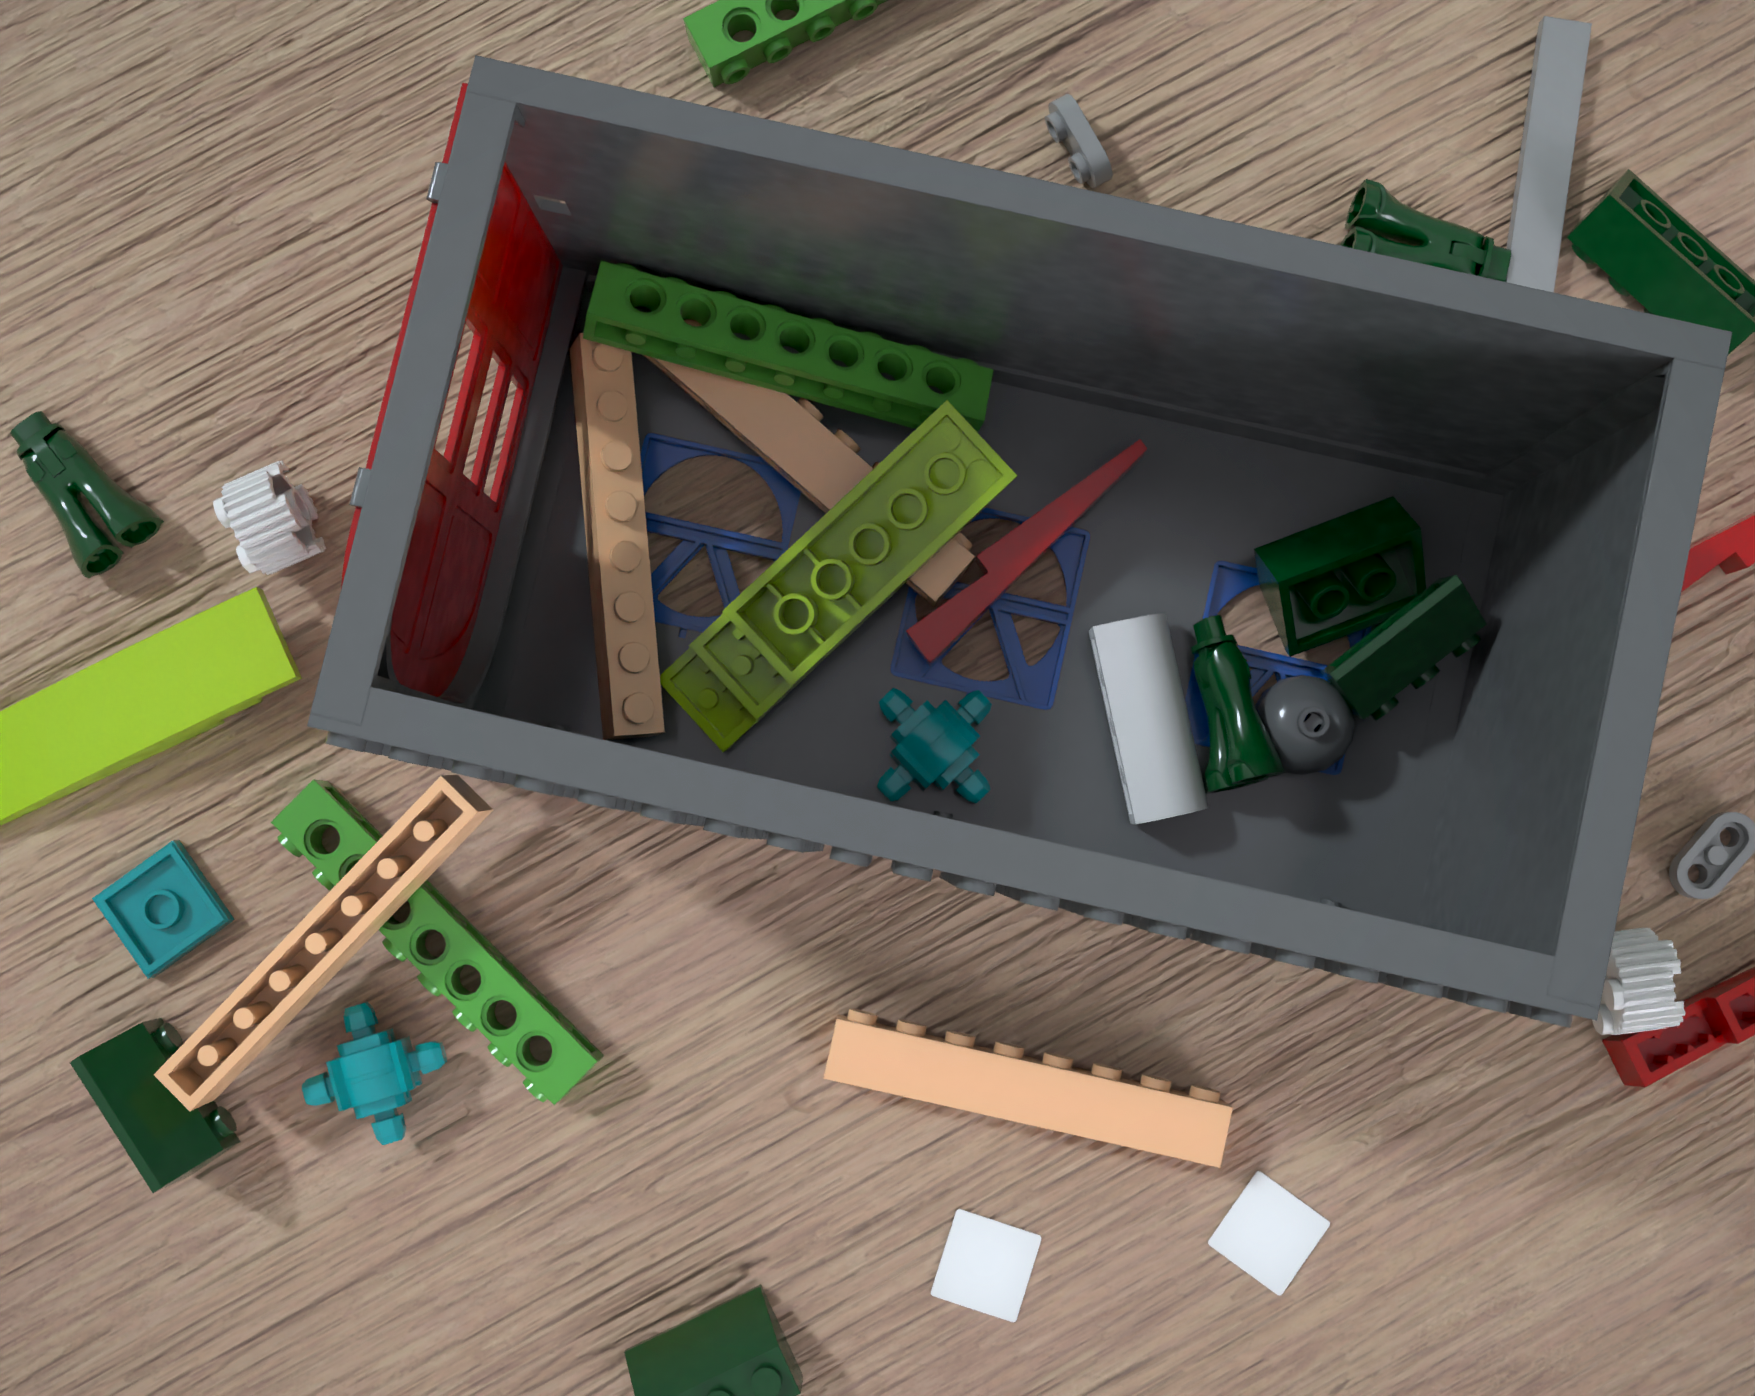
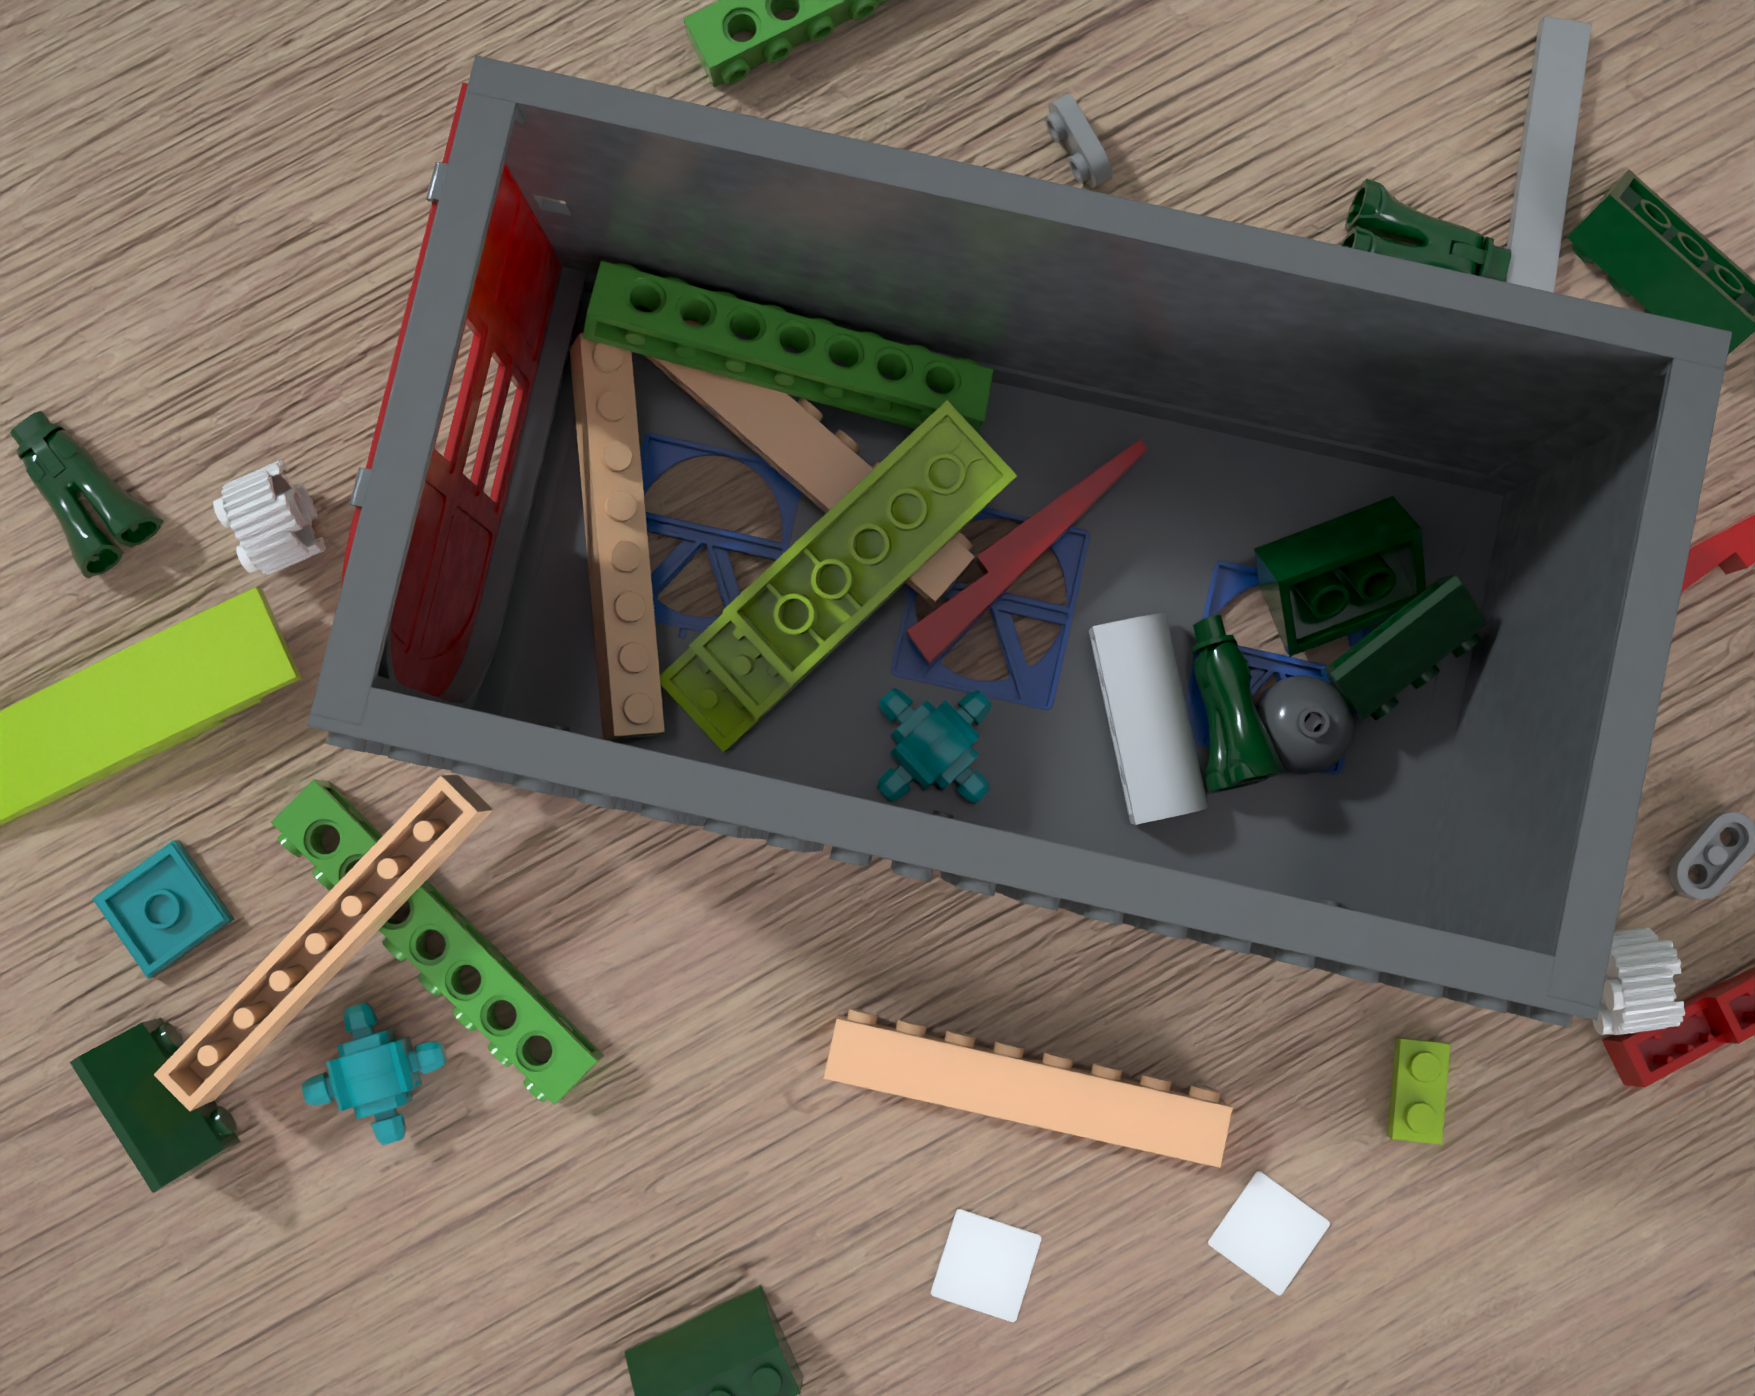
none -> lime plate [1387,1037,1451,1145]

